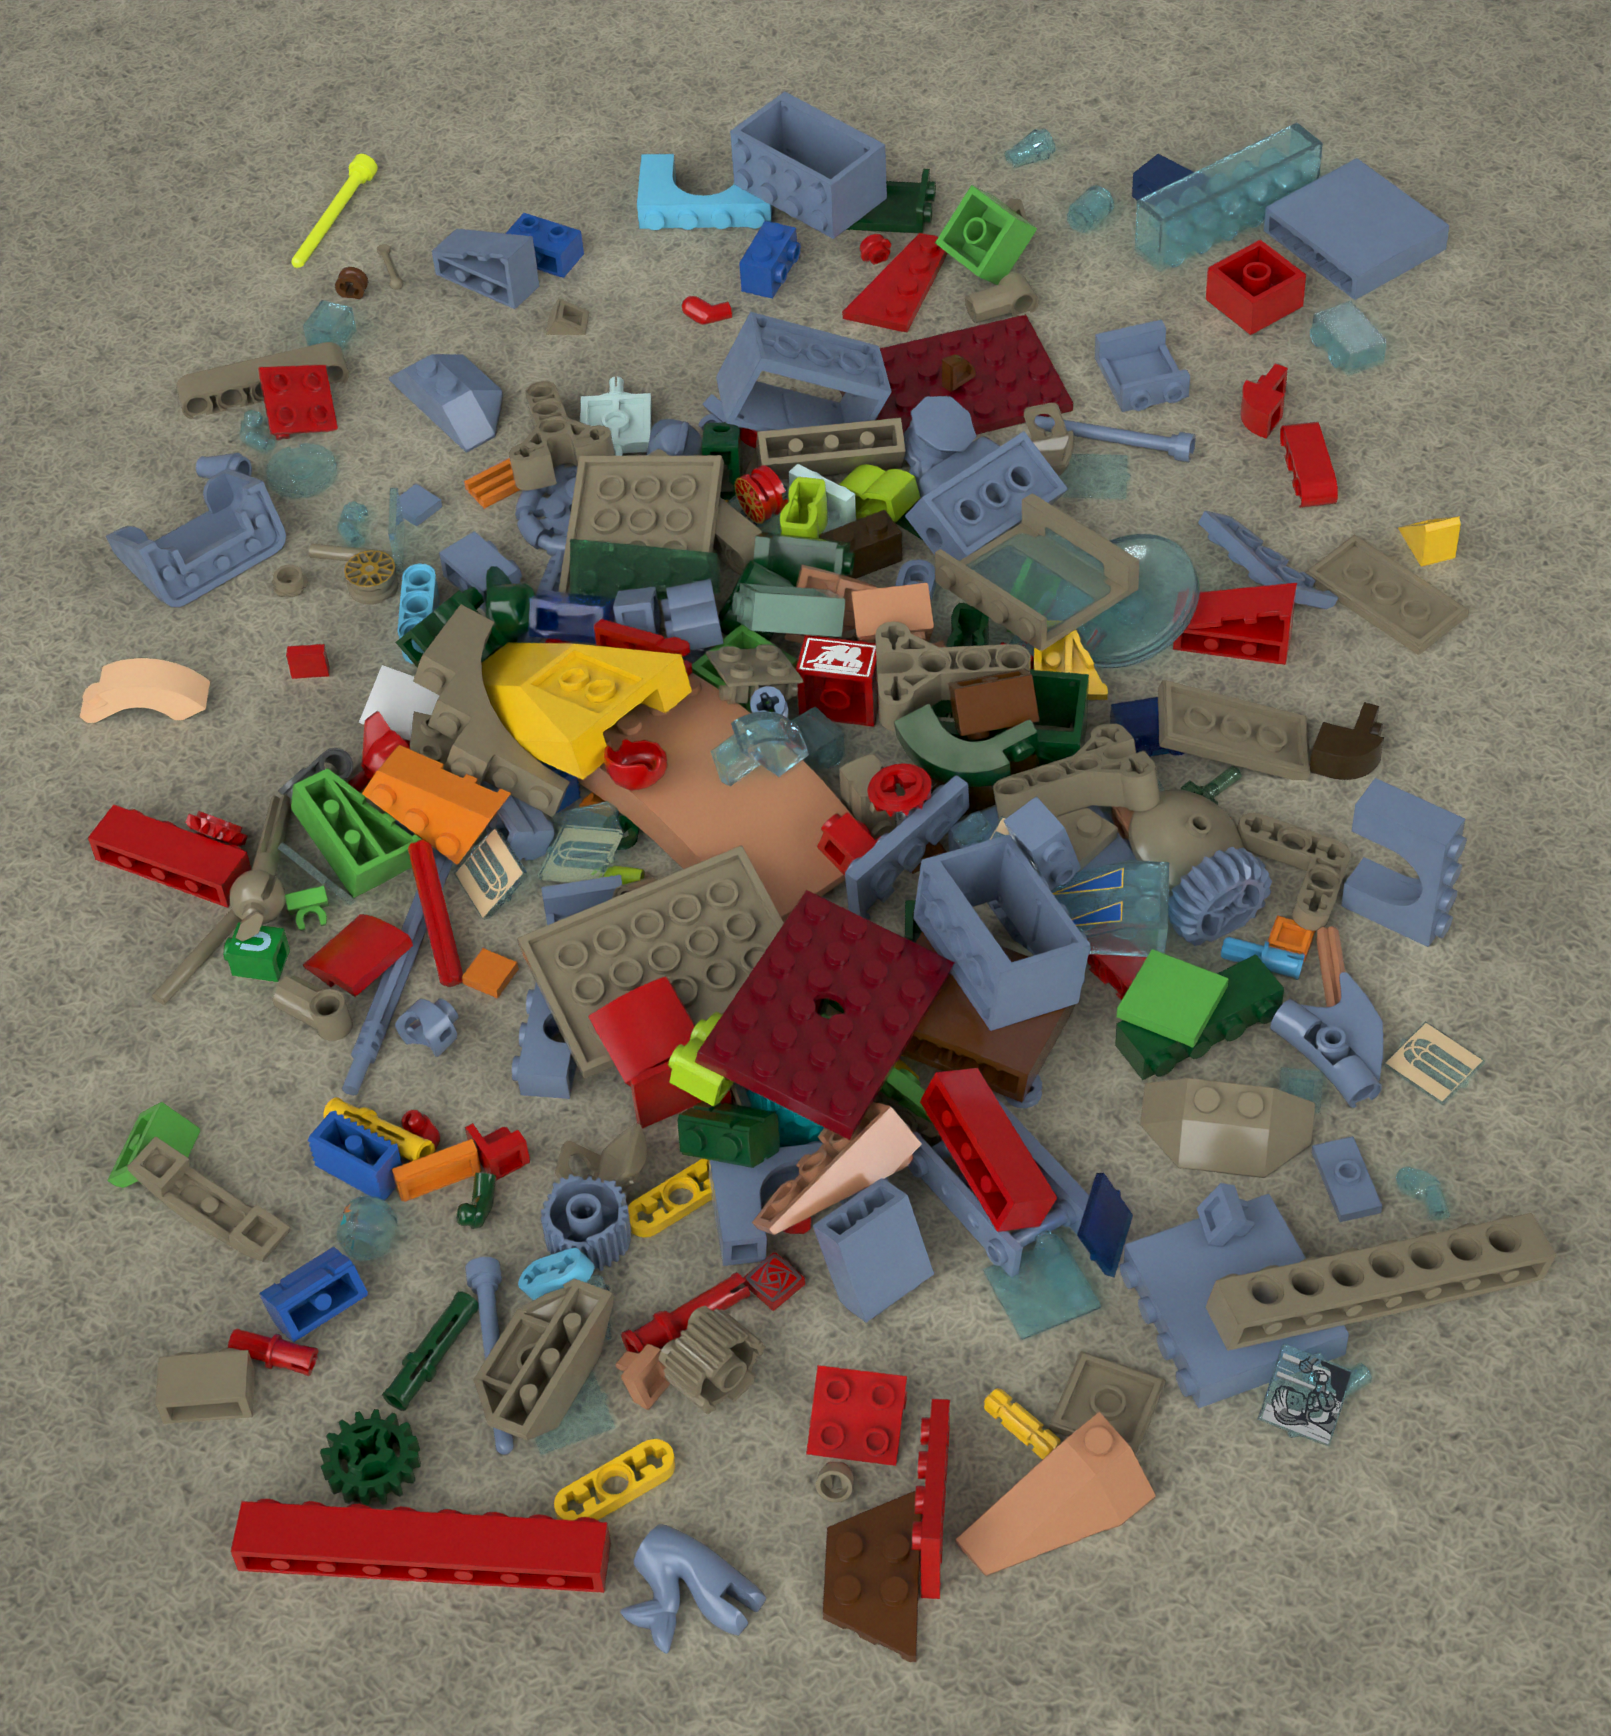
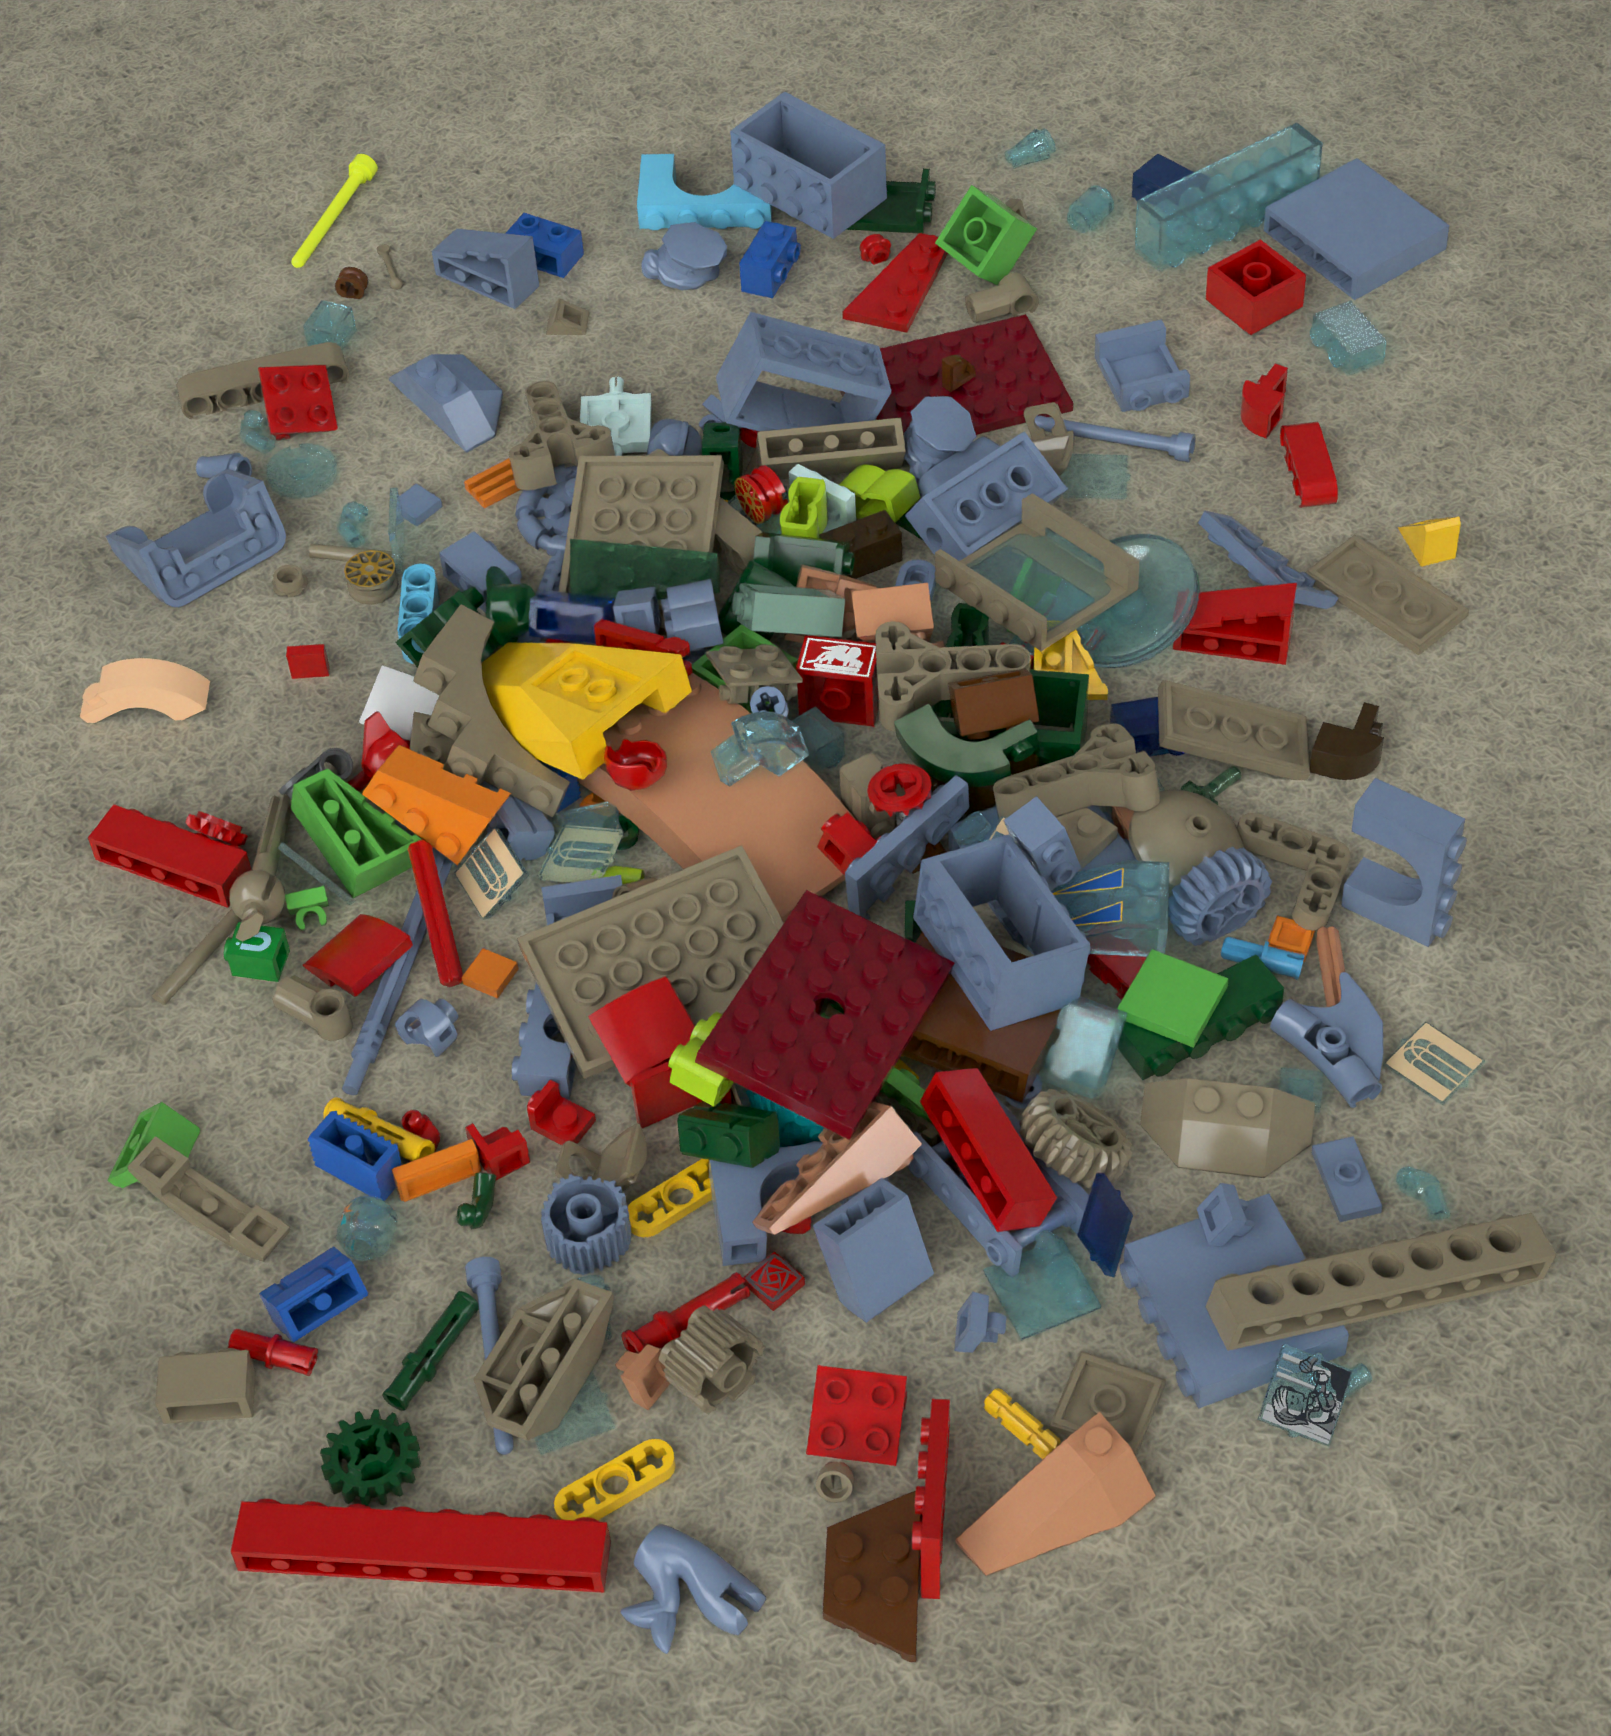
medium azure beam [518,1248,594,1300] -> none
red arm [682,296,732,325] -> none
none -> red bracket [527,1080,596,1145]
none -> sand blue piece [641,222,727,291]
none -> sand blue tile [954,1292,1006,1353]
none -> dark tan gear [1019,1089,1133,1189]
none -> clear light blue brick [1045,997,1127,1099]

